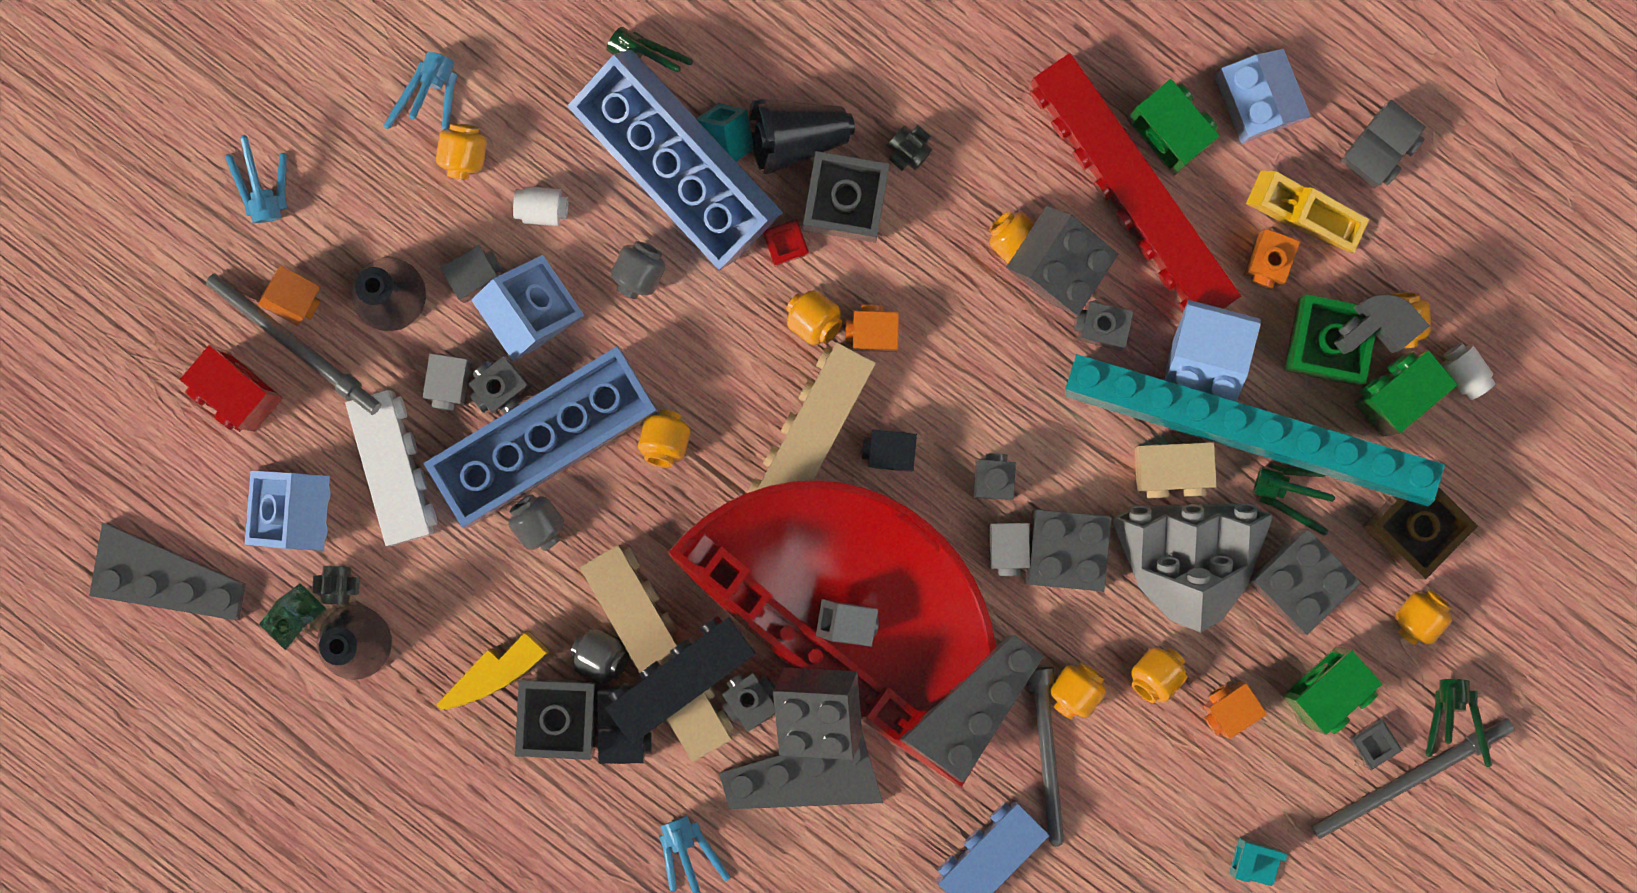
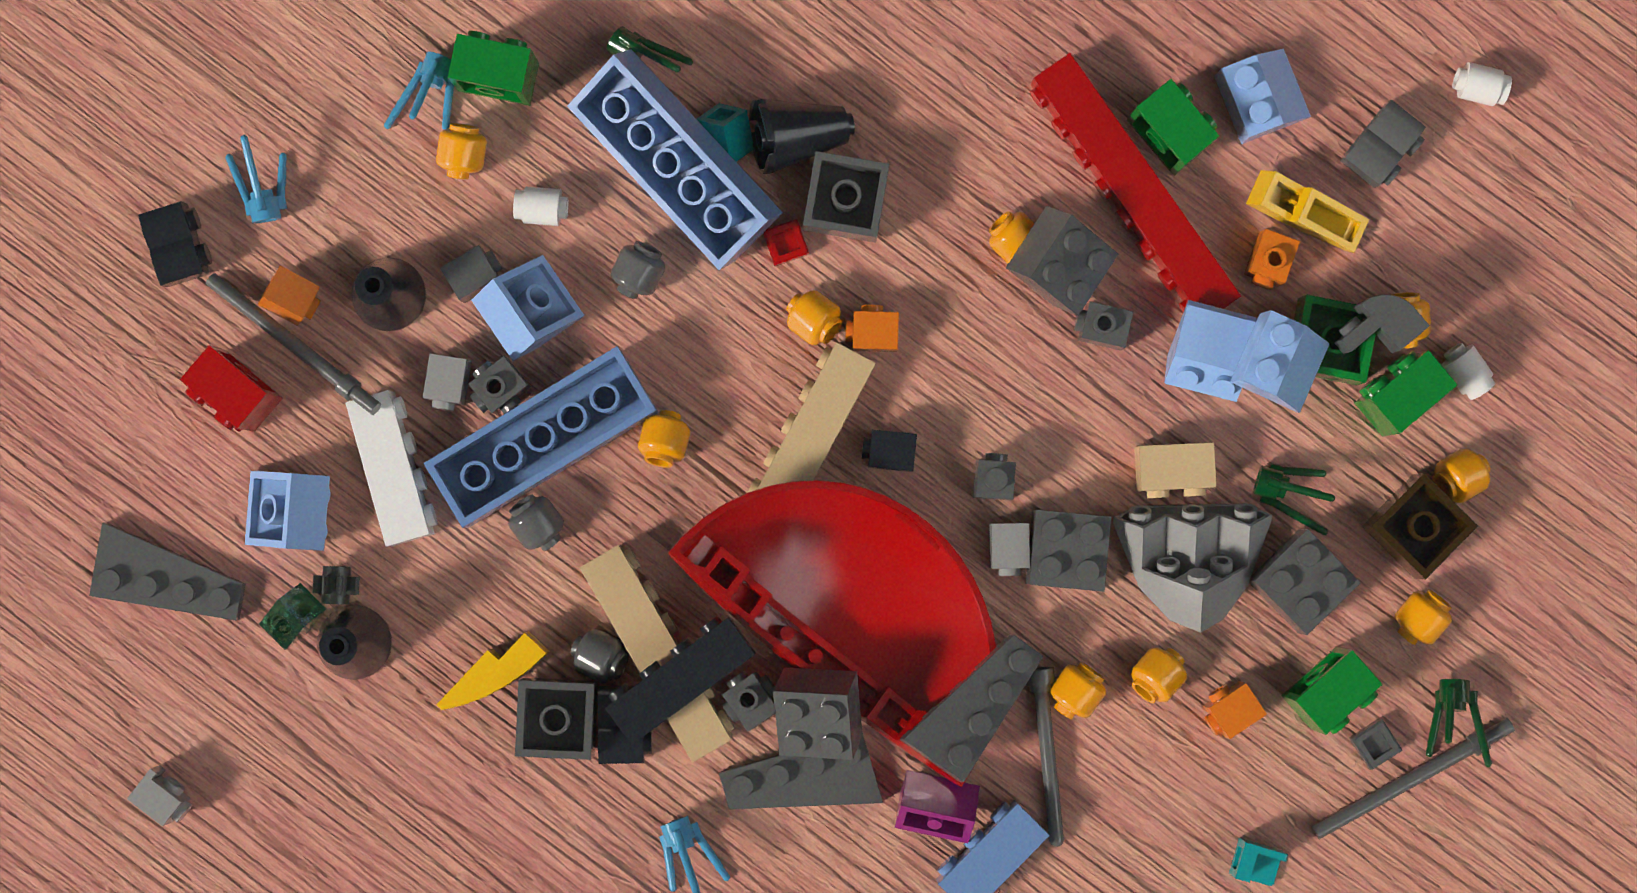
dark grey brick [816,599,879,647] -> none
pearl dark grey gear [887,125,933,171] -> none
teal brick [1065,354,1445,506] -> none
none -> light grey brick [127,765,192,826]
none -> black brick [138,201,212,288]
none -> green brick [448,30,539,106]
none -> magenta brick [895,770,980,844]
none -> light blue slope [1230,310,1330,413]
none -> light orange head [1432,448,1491,503]
none -> white brick [1452,62,1512,106]

